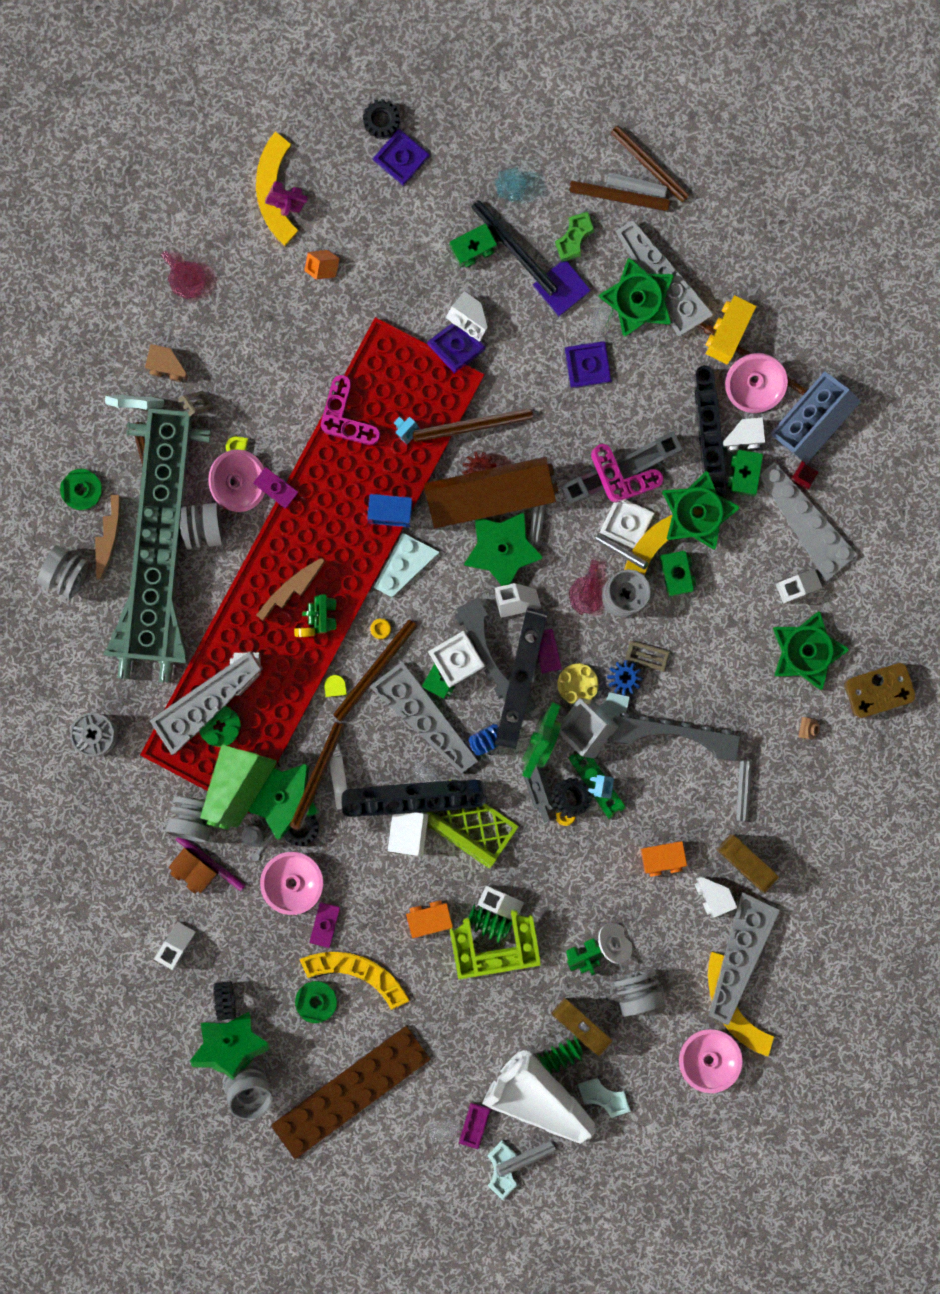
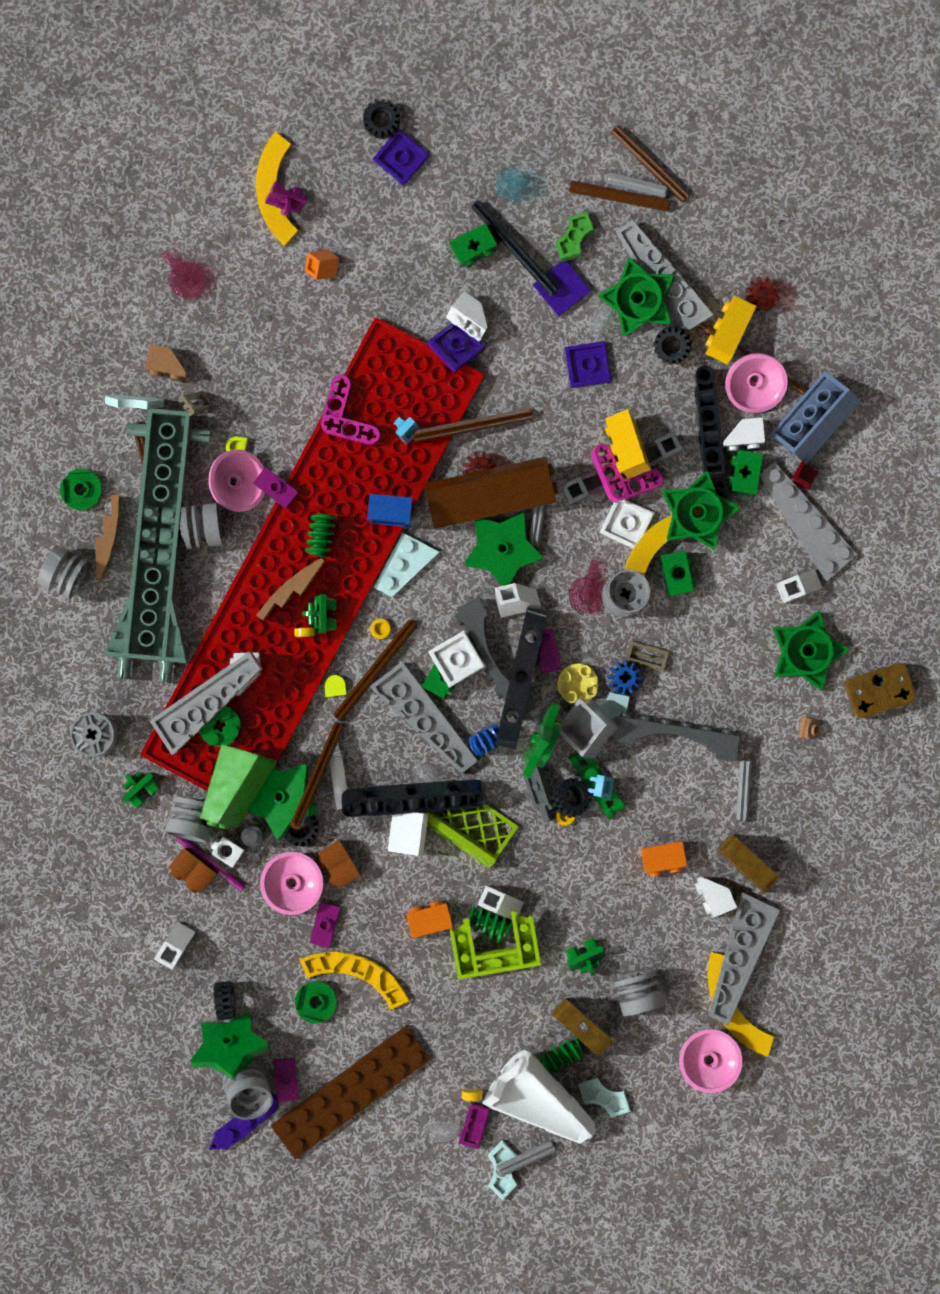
flat silver bar [595,534,648,570] -> none
white dish [598,923,632,964] -> none
none -> green hips [122,772,160,809]
none -> dark purple plate [209,1092,278,1150]
none -> white brick [211,836,245,868]
none -> magenta plate [273,1057,299,1102]
none -> green piece [305,513,337,558]
none -> dark orange brick [317,840,361,889]
none -> yellow tile [462,1089,483,1101]
none -> yellow brick [605,409,651,479]
none -> black tyre [653,325,693,365]
none -> clear red gear [745,276,780,312]

